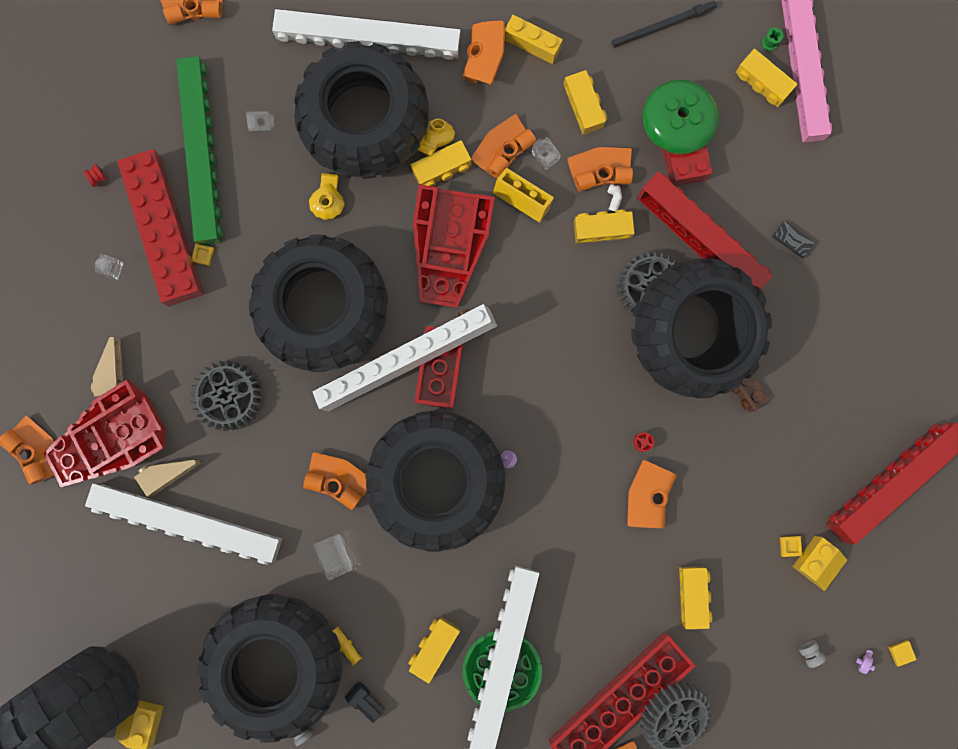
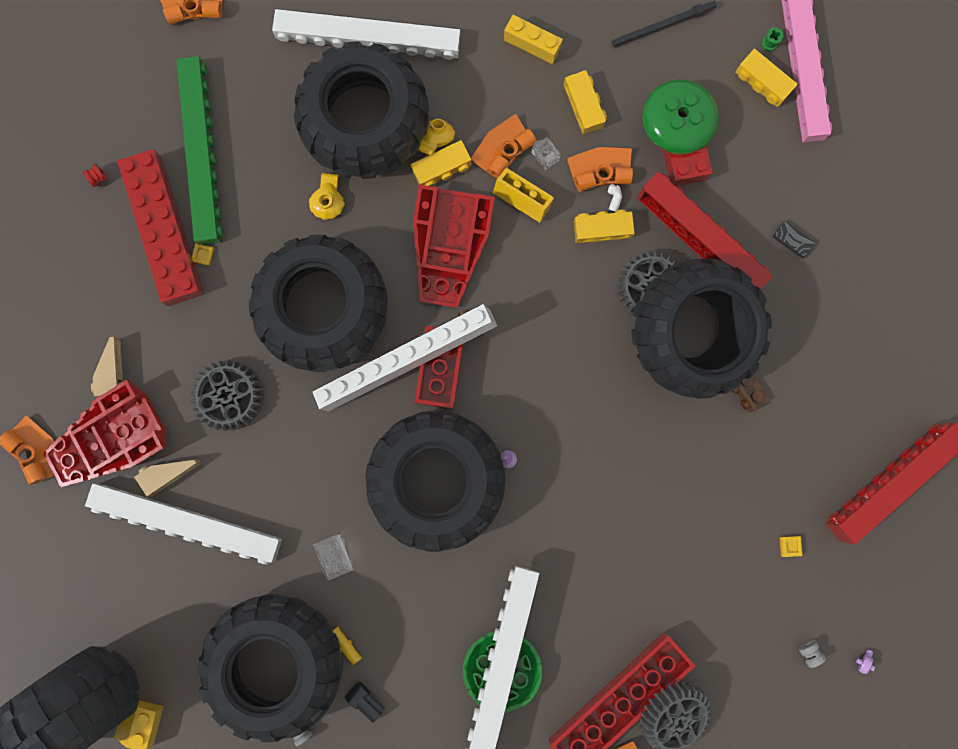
clear brick [94,254,123,280] -> none
clear brick [246,111,275,132] -> none
orange panel [303,452,367,511] -> none
yellow brick [408,616,460,684] -> none
orange panel [462,21,505,85] -> none
orange panel [627,460,677,528] -> none
red wheel [633,432,655,452] -> none
yellow brick [679,566,712,629] -> none
yellow slope [792,536,847,591] -> none
yellow tile [888,640,917,667] -> none

